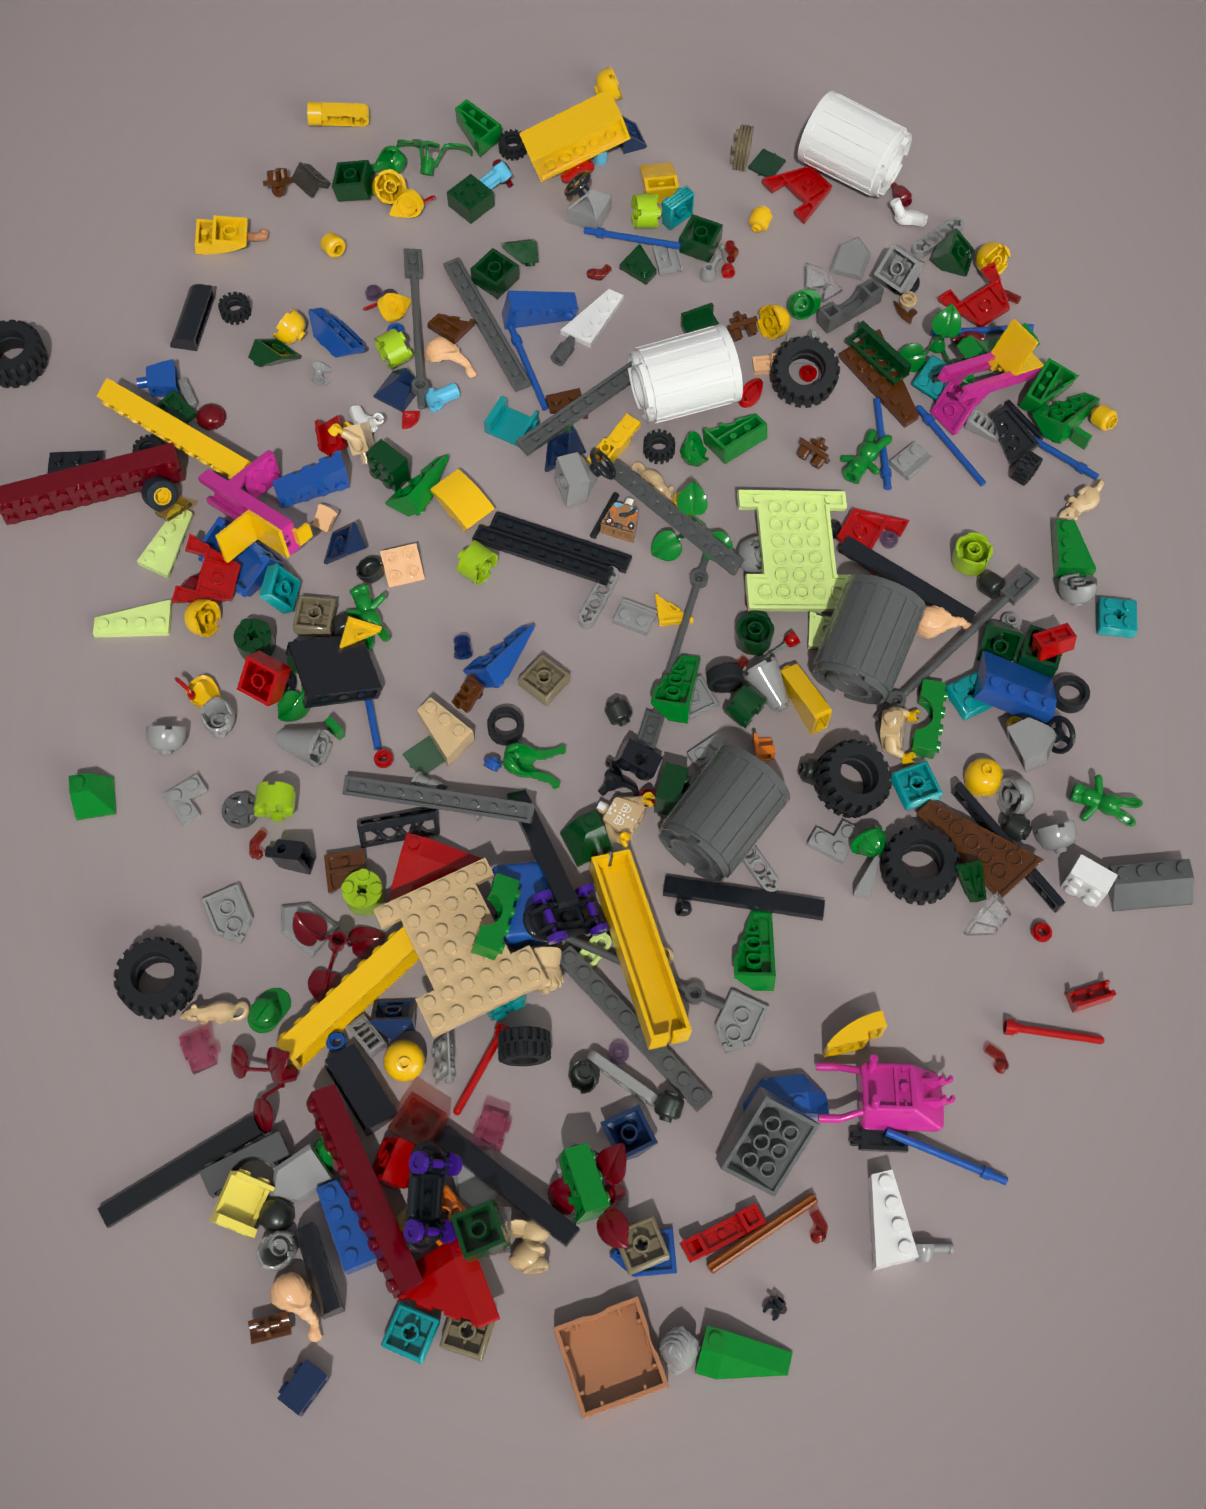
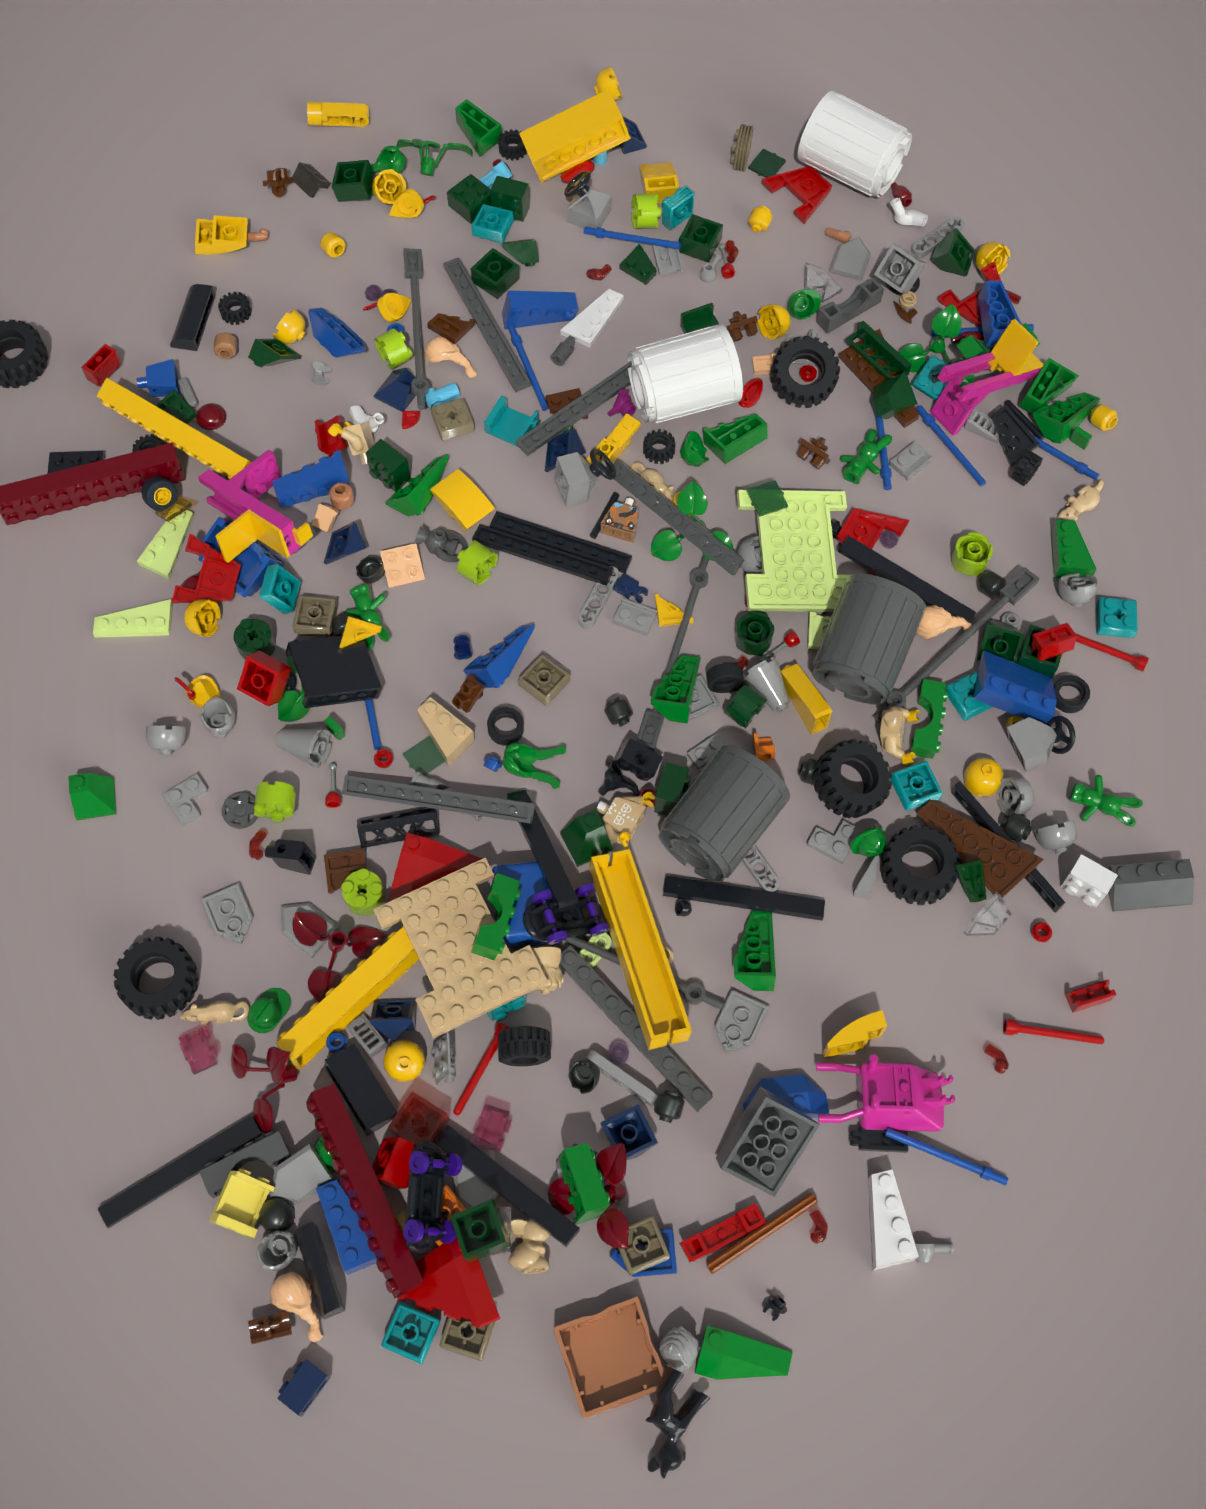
none -> red brick [81,344,121,387]
none -> medium nougat head [214,333,237,359]
none -> red hinge [325,763,341,808]
none -> nougat head [329,482,354,510]
none -> dark grey piece [414,526,468,562]
none -> dark tan brick [430,398,475,441]
none -> teal brick [471,204,514,243]
none -> dark green brick [490,176,530,222]
none -> magenta animal [607,389,636,417]
none -> dark blue plate [613,574,648,603]
none -> black animal [646,1366,710,1479]
none -> clear green piece [747,480,788,517]
none -> nougat arm [825,227,851,243]
none -> dark green slope [872,371,918,419]
none -> blue wedge [978,281,1022,347]
none -> red piece [1075,633,1149,672]

